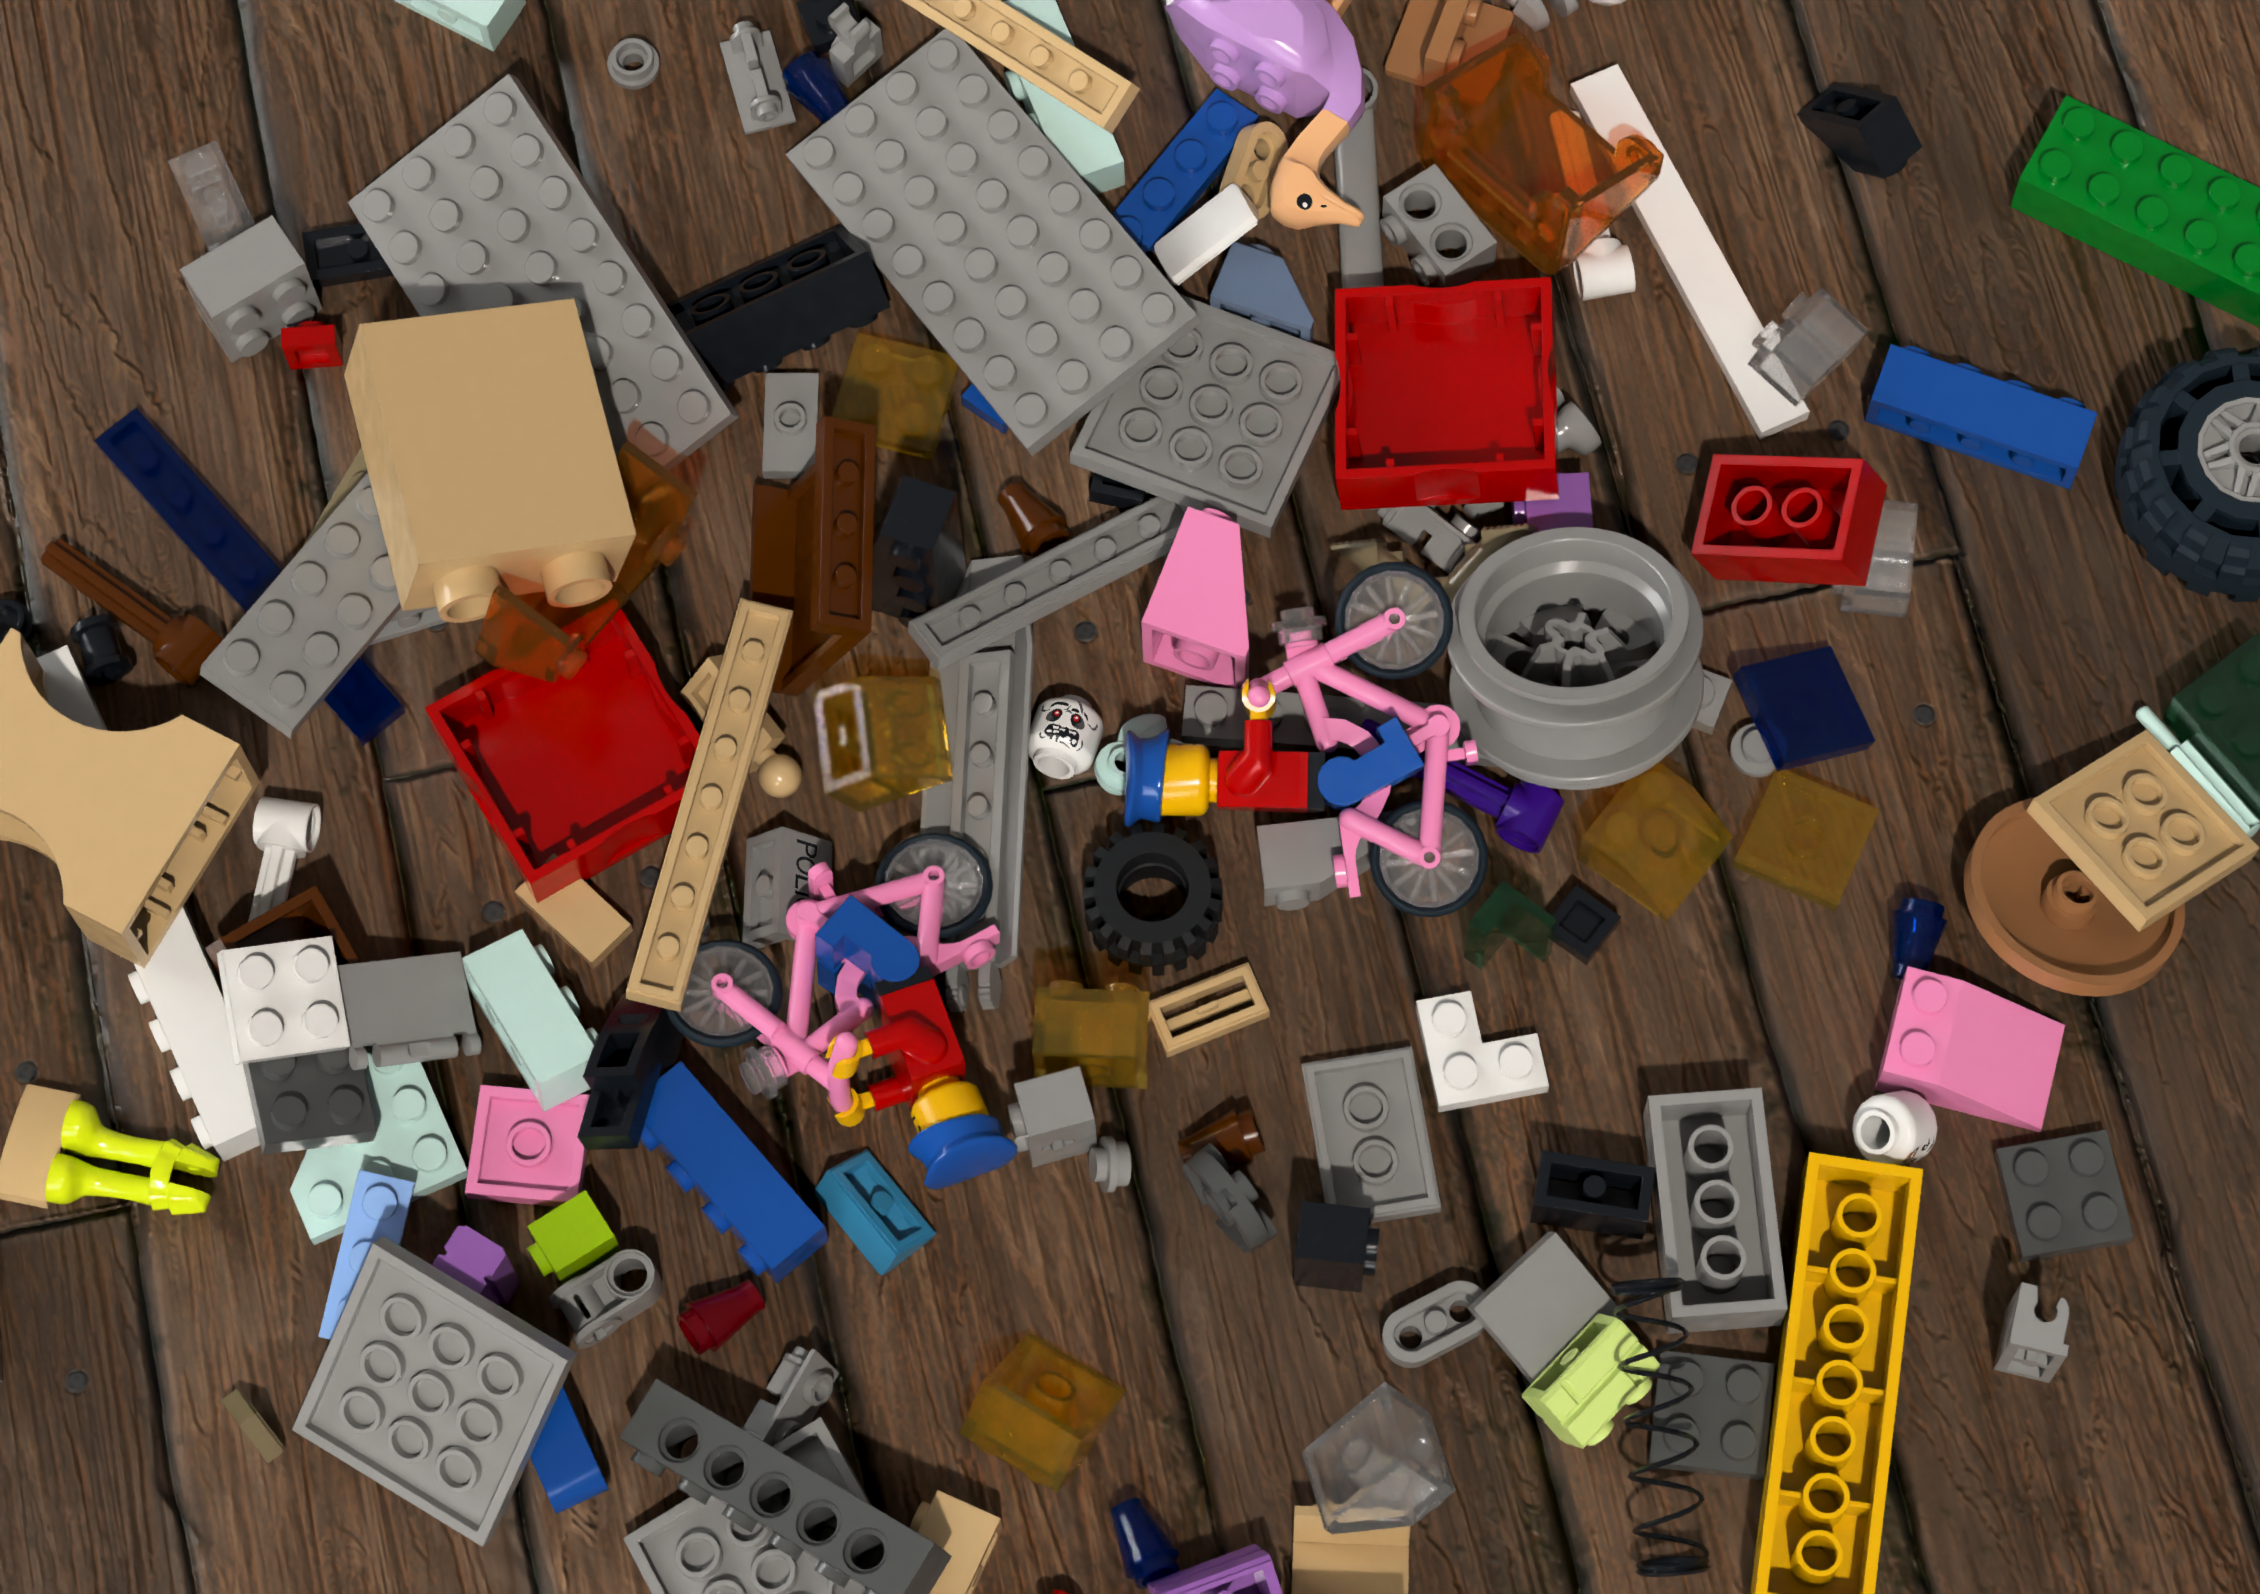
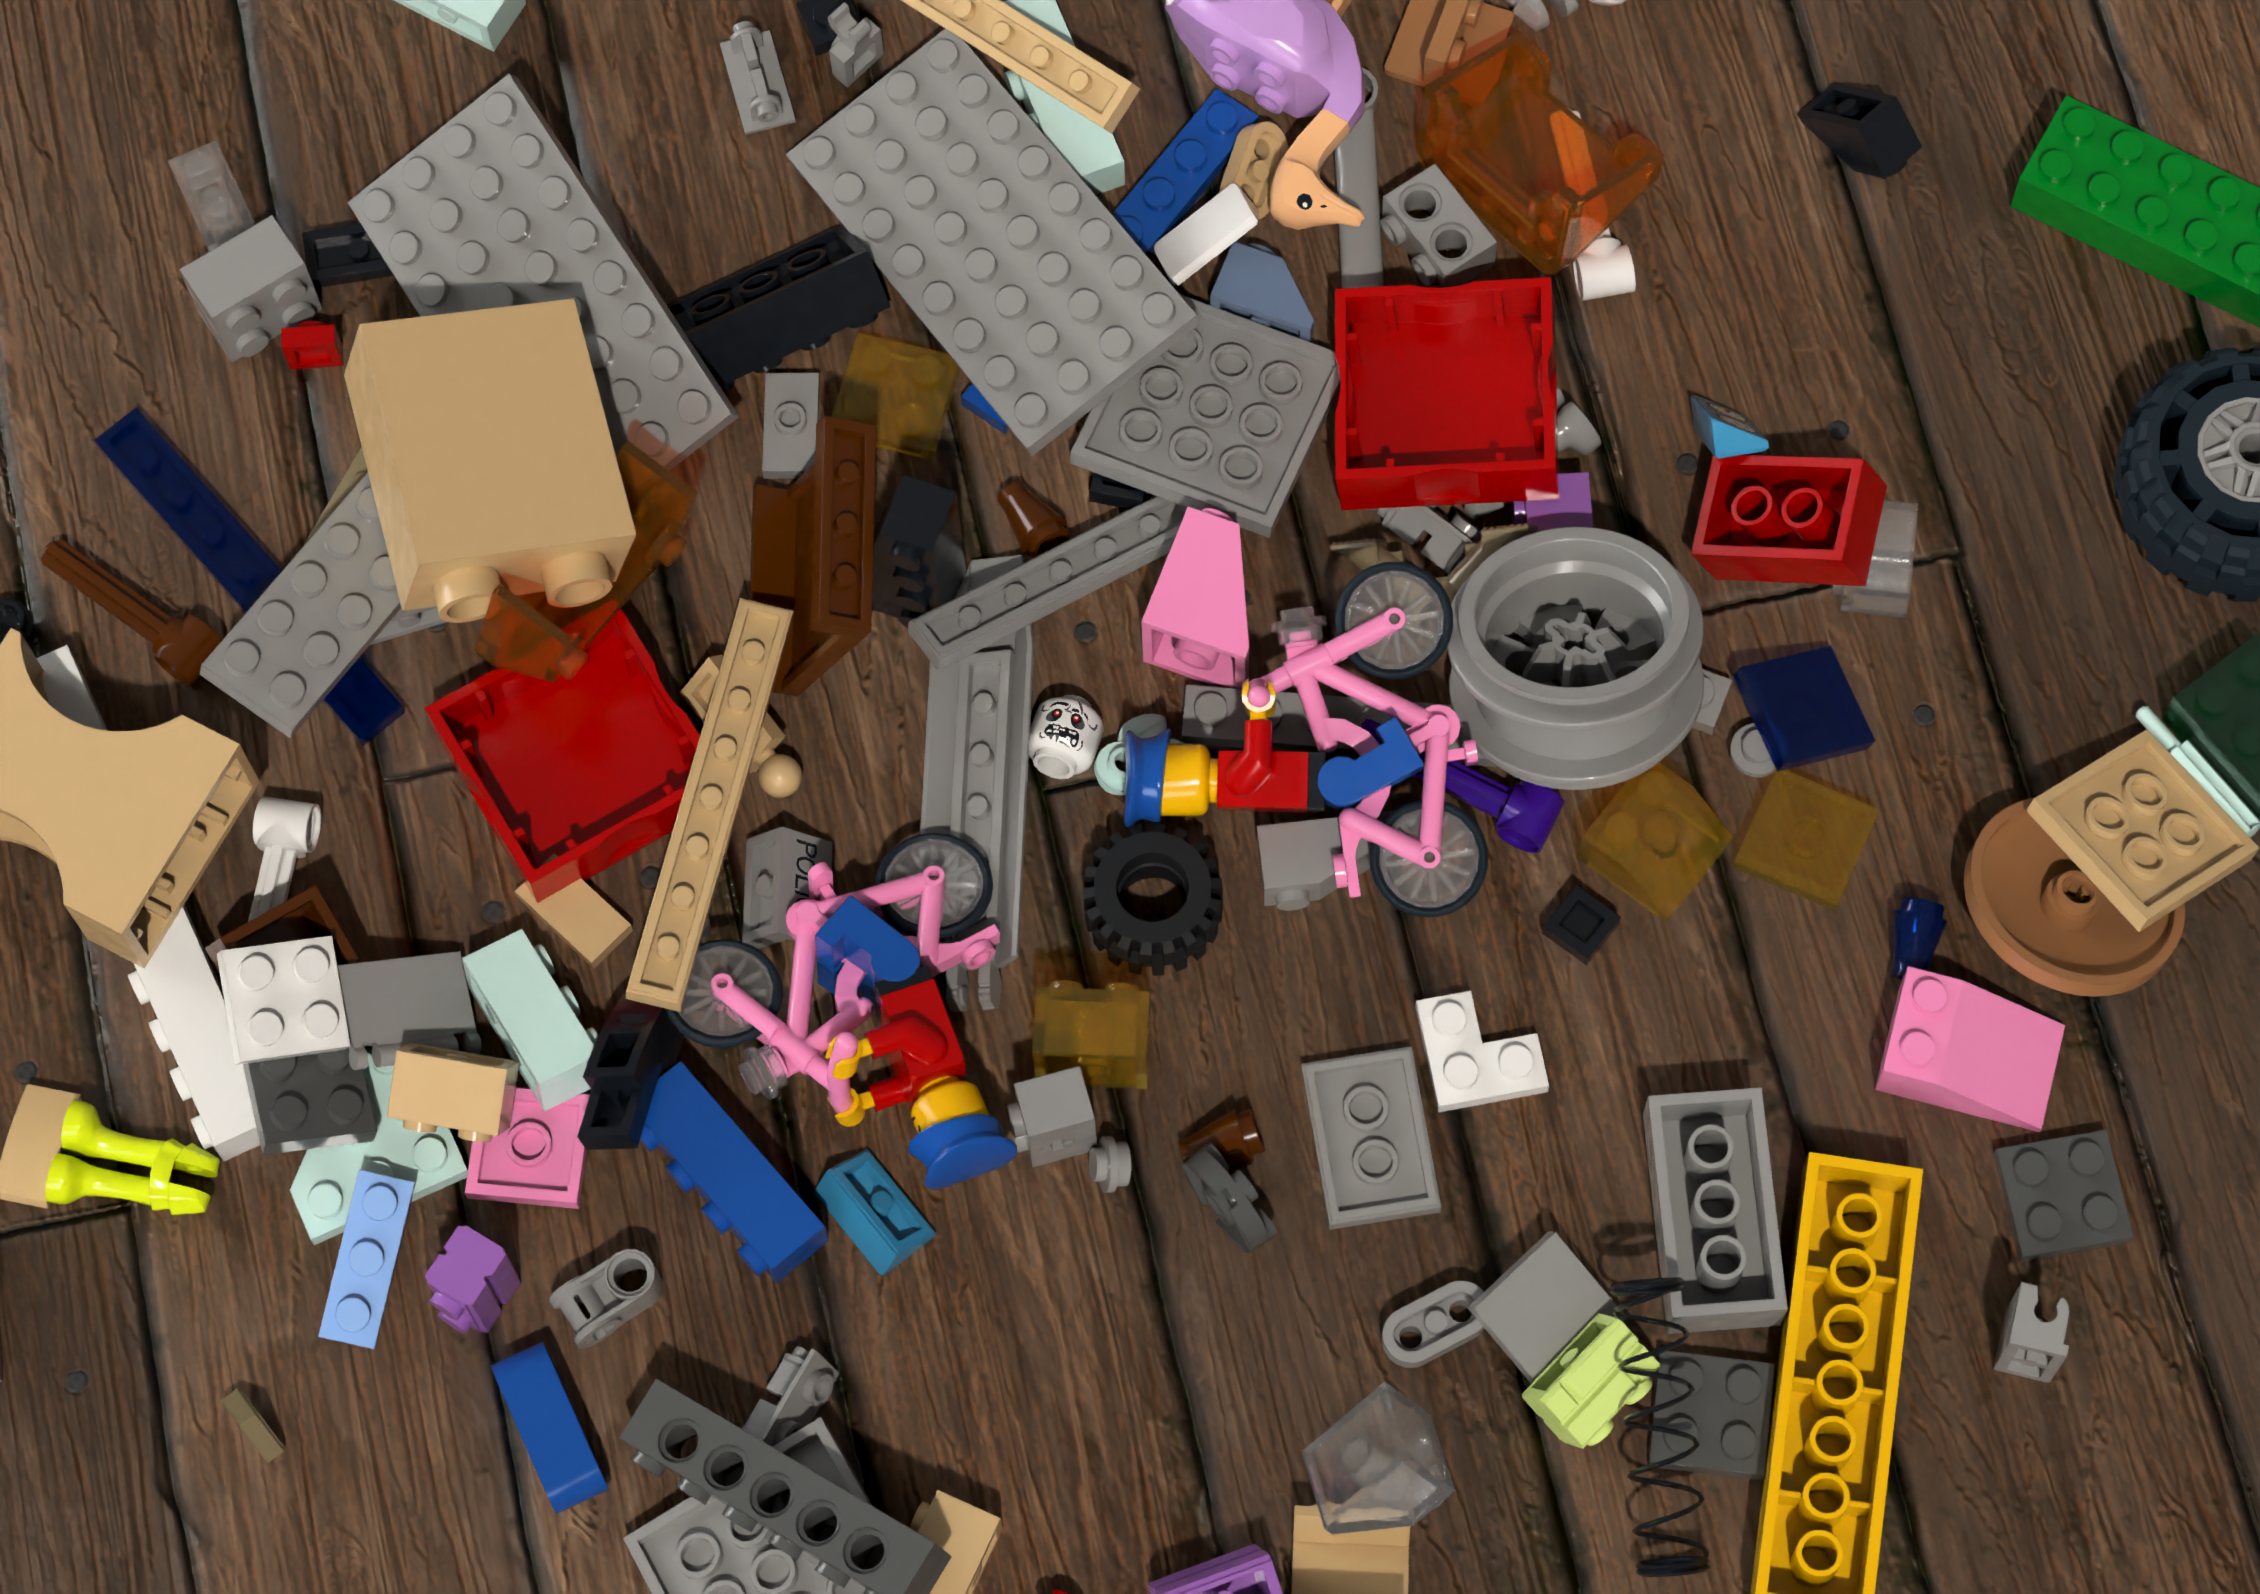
black bush [70,614,133,685] -> none
light grey plate [292,1236,577,1547] -> none
lime brick [526,1190,621,1285] -> none
light grey plate [607,38,660,90] -> none
dark red cone [677,1279,765,1355] -> none
clear blue cone [782,51,849,124] -> none
clear yellow slope [812,676,953,812] -> none
clear yellow slope [959,1332,1126,1493] -> none
clear blue cone [1110,1498,1179,1589] -> none
tan tile [1145,962,1270,1058] -> none
black brick [1294,1201,1380,1293] -> none
clear green panel [1464,881,1557,970] -> none
black brick [1530,1150,1655,1240] -> none
white tile [1569,64,1810,440] -> none
clear brick [1748,288,1870,407] -> none
white head [1852,1090,1938,1165] -> none
blue brick [1865,344,2098,490] -> none
none -> tan brick [387,1043,519,1142]
none -> dark azure slope [1691,395,1769,459]

